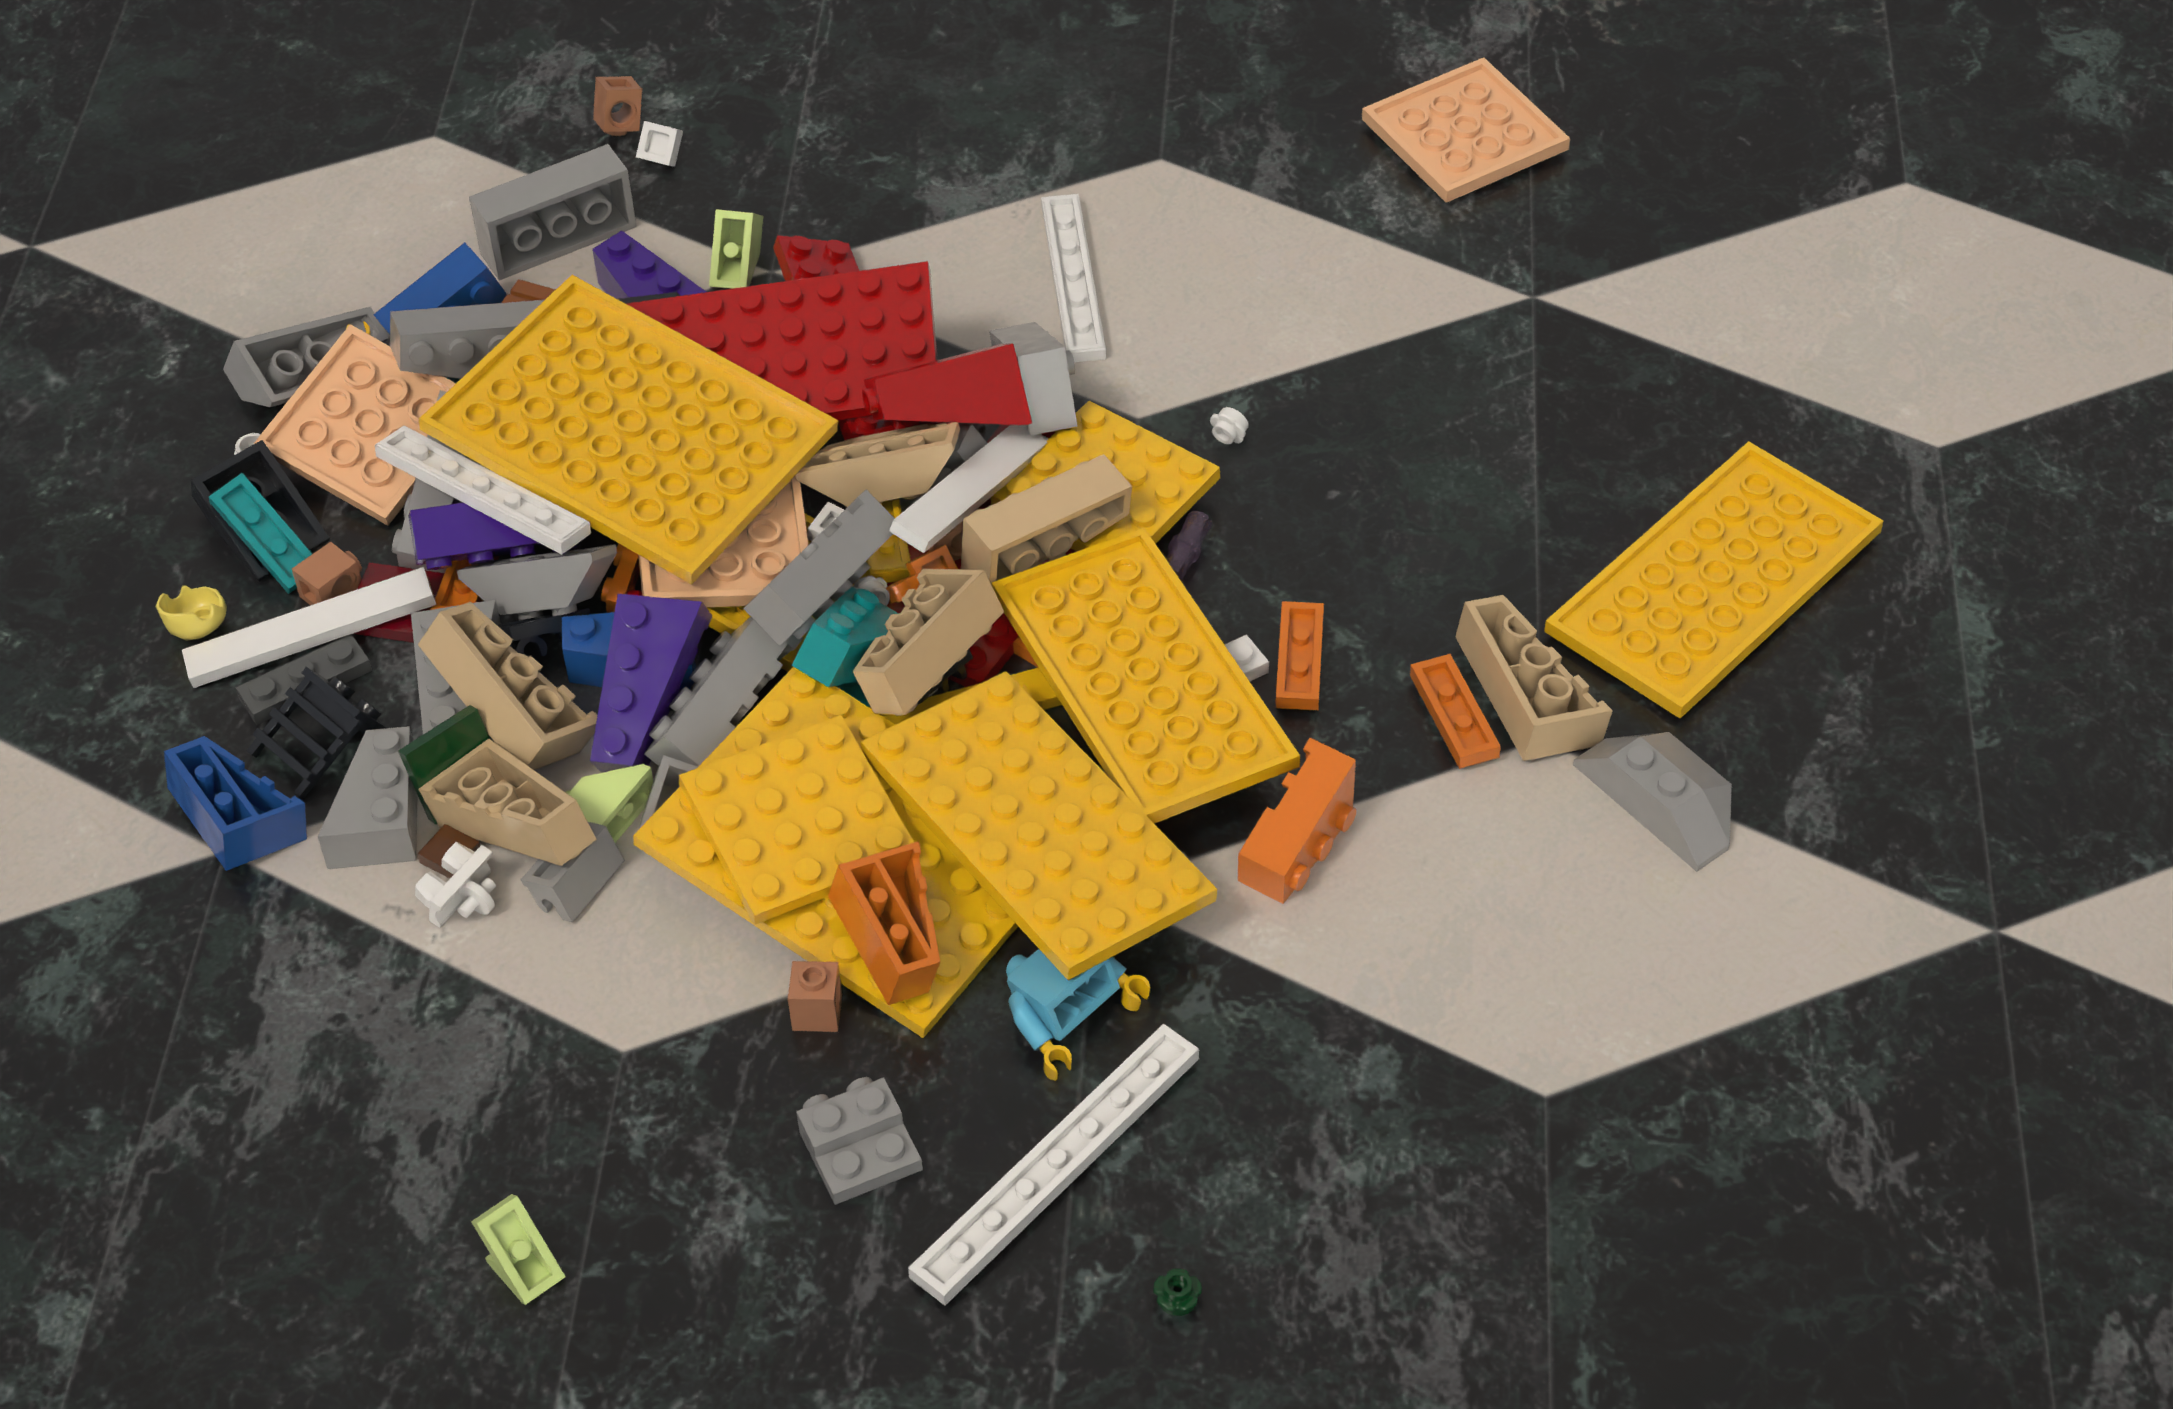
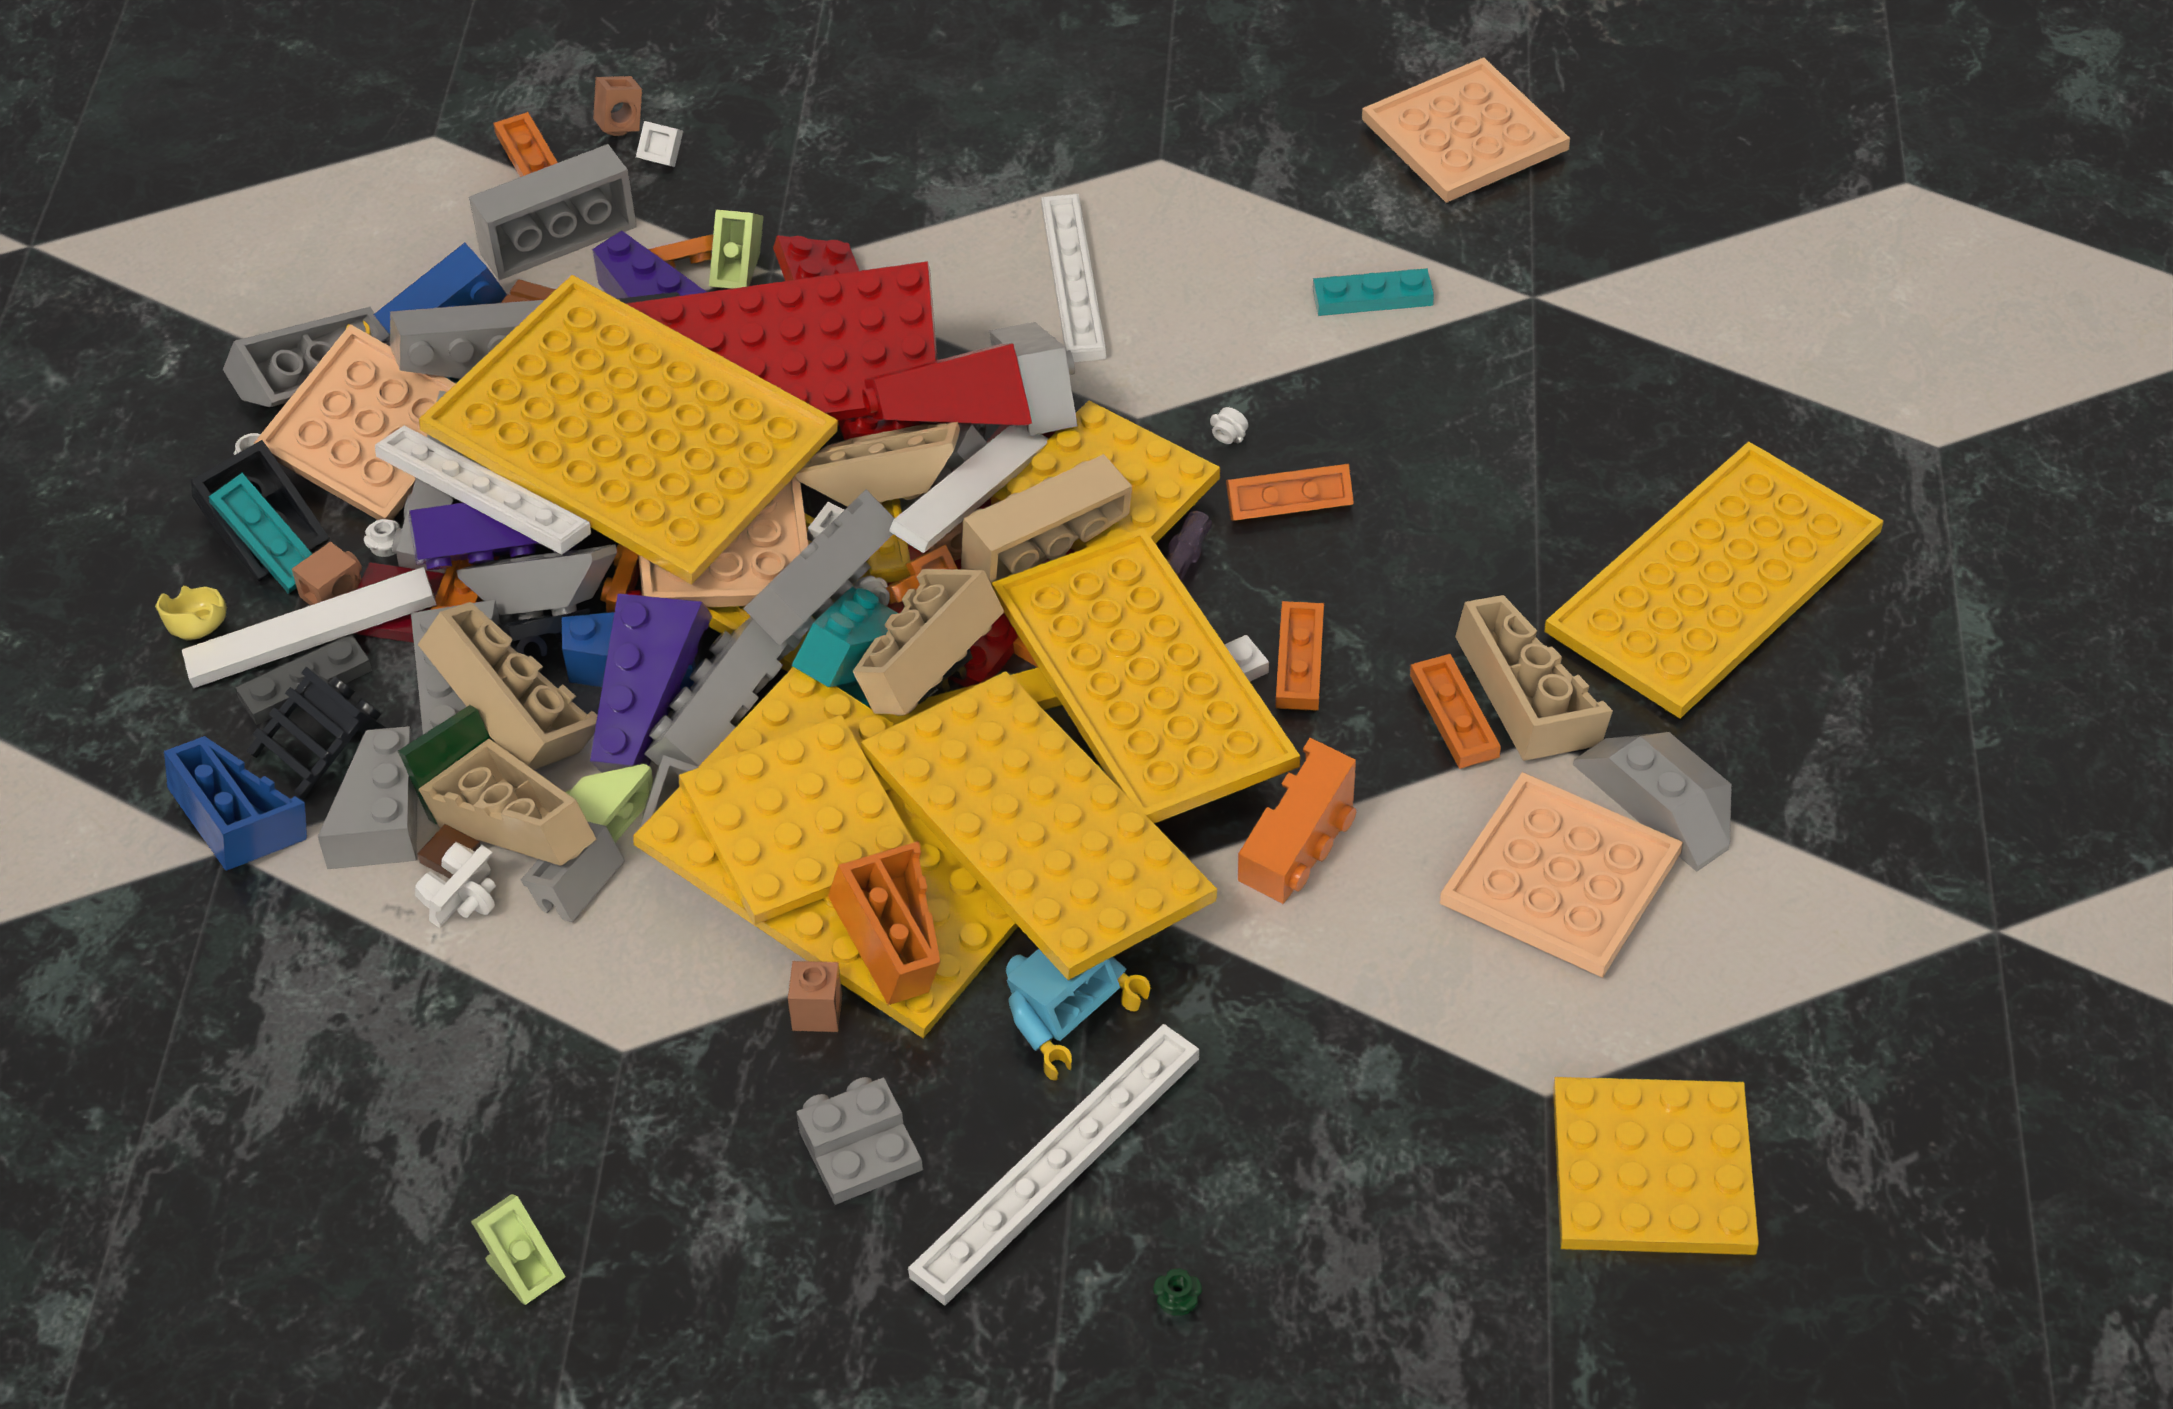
none -> white plate [364,519,402,557]
none -> orange plate [494,112,558,177]
none -> orange plate [648,234,714,268]
none -> orange plate [1226,464,1354,521]
none -> teal plate [1313,268,1434,316]
none -> light nougat plate [1440,772,1683,978]
none -> yellow plate [1553,1077,1759,1255]

